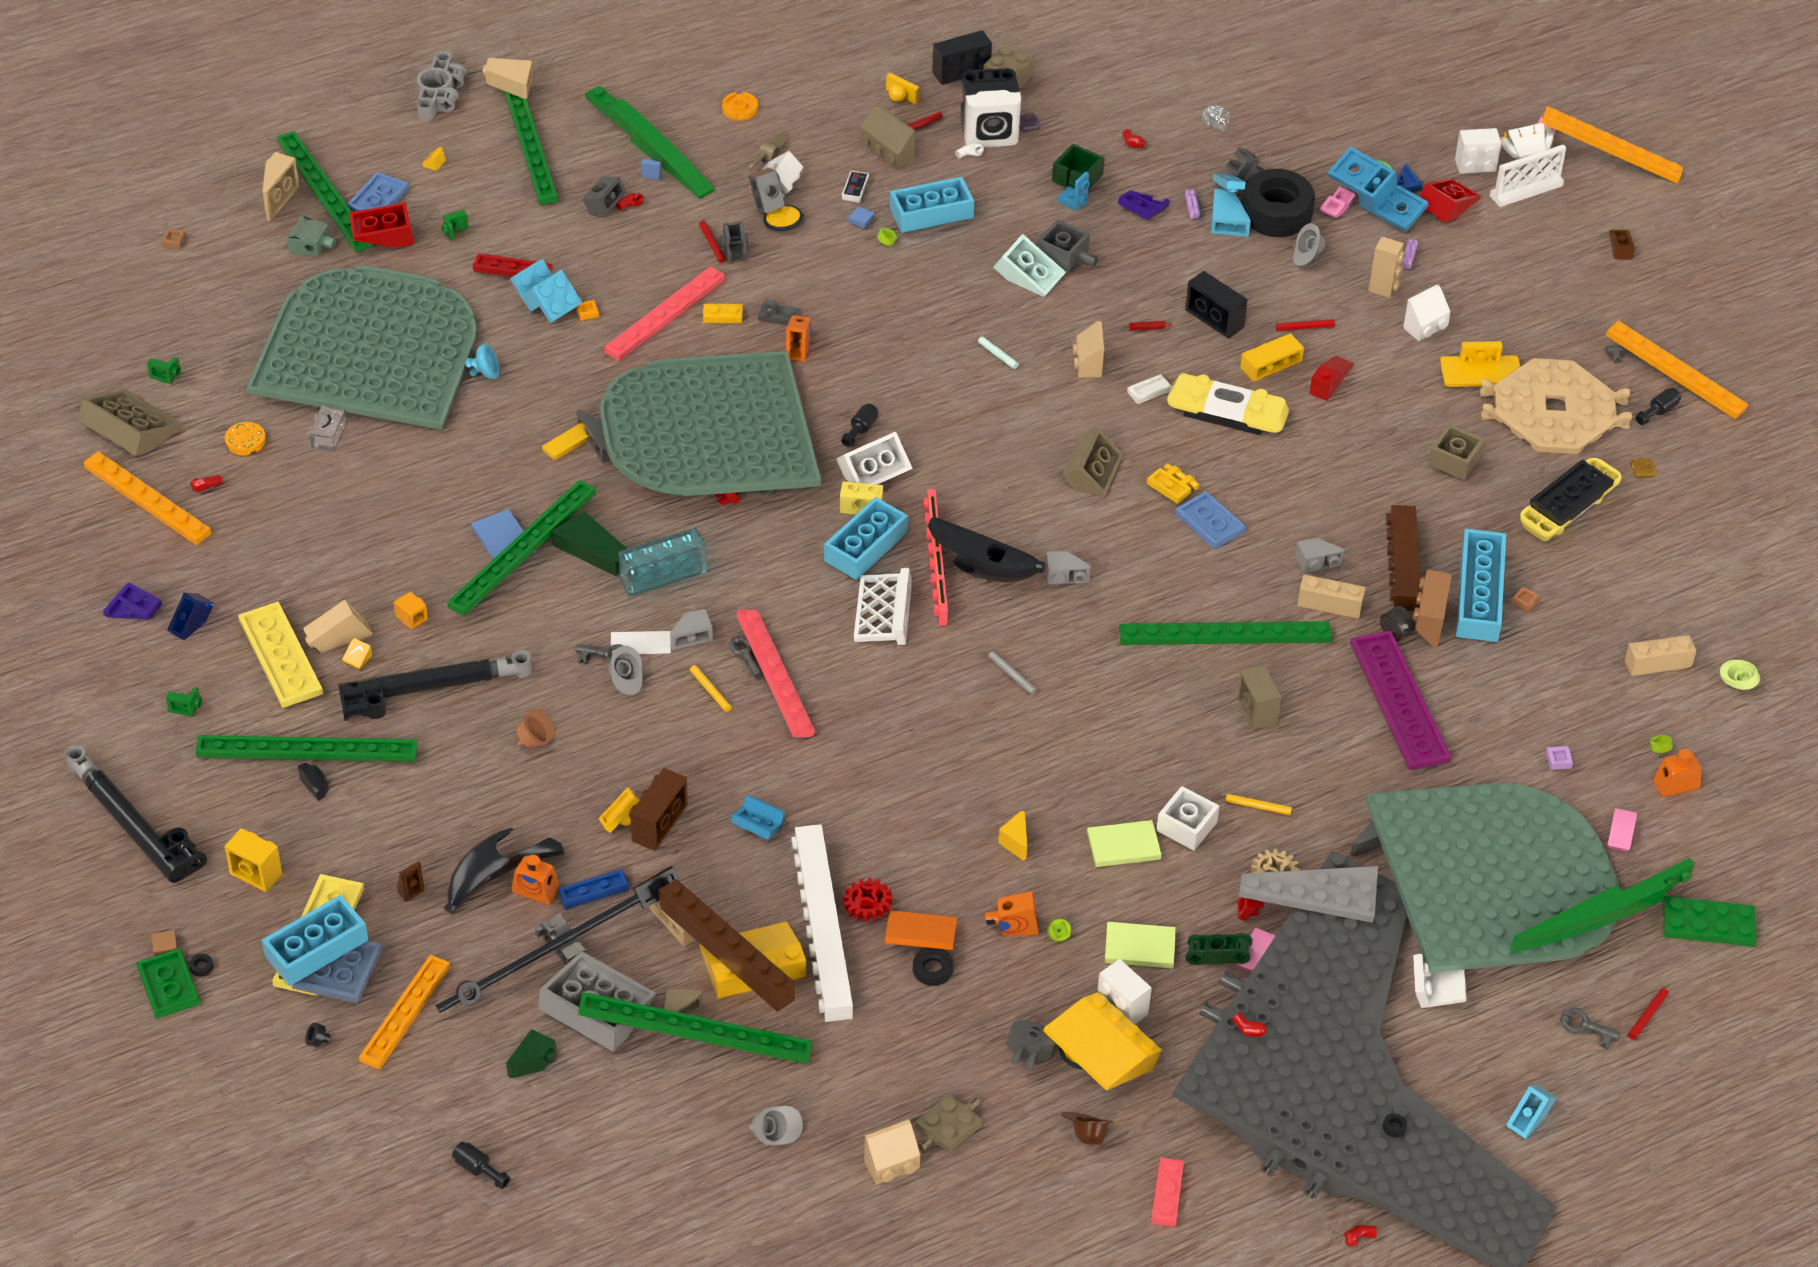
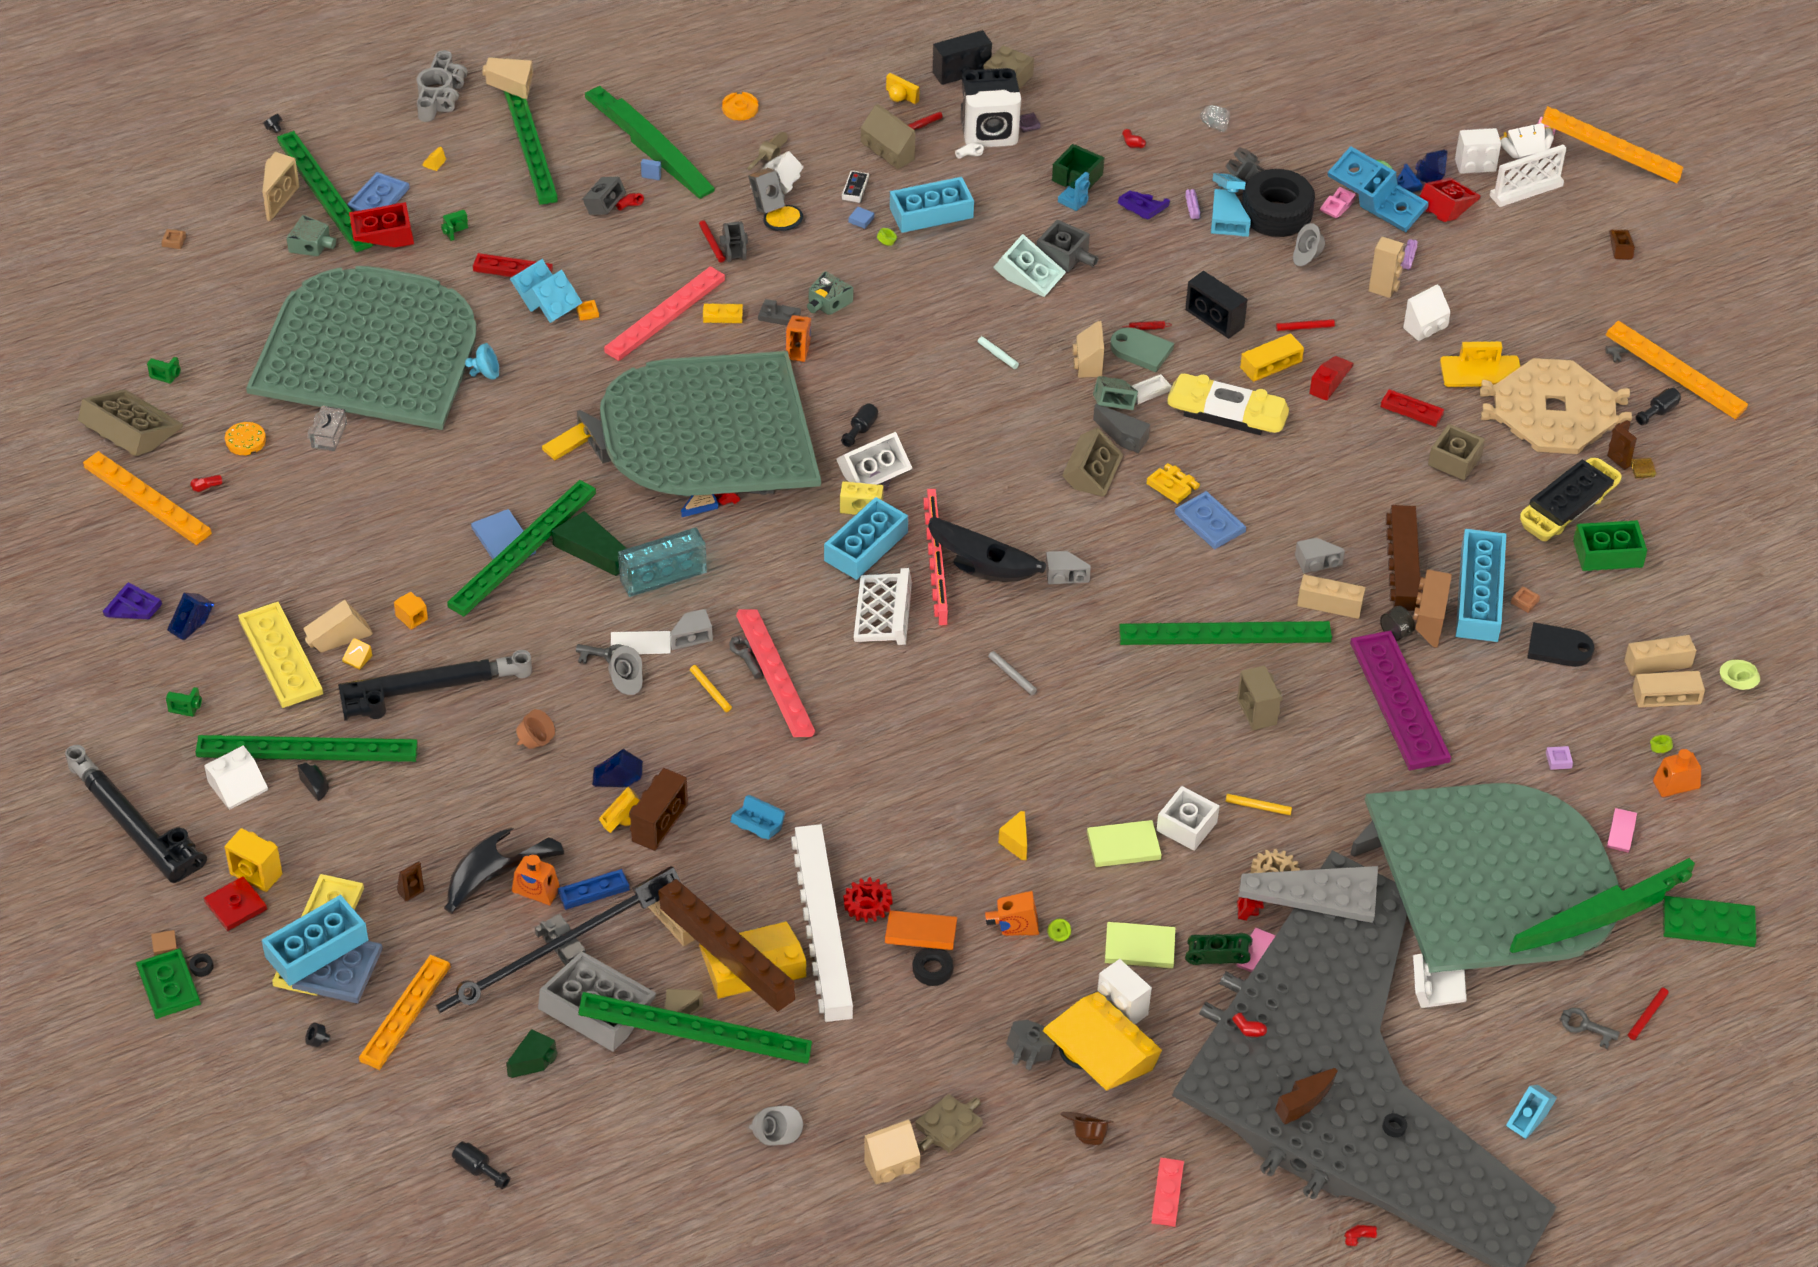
none -> white slope [204,746,268,810]
none -> red plate [204,876,267,931]
none -> black tile [263,114,283,133]
none -> clear blue slope [592,749,643,787]
none -> tile [681,494,718,517]
none -> sand green torso [807,271,853,315]
none -> sand green torso [1093,376,1138,410]
none -> dark grey slope [1093,403,1150,453]
none -> sand green tile [1110,328,1174,372]
none -> reddish brown slope [1275,1068,1338,1125]
none -> red plate [1381,389,1444,427]
none -> clear blue slope [1415,149,1448,183]
none -> black tile [1527,622,1594,667]
none -> green brick [1573,520,1647,571]
none -> reddish brown bracket [1607,420,1637,470]
none -> tan brick [1633,671,1705,708]

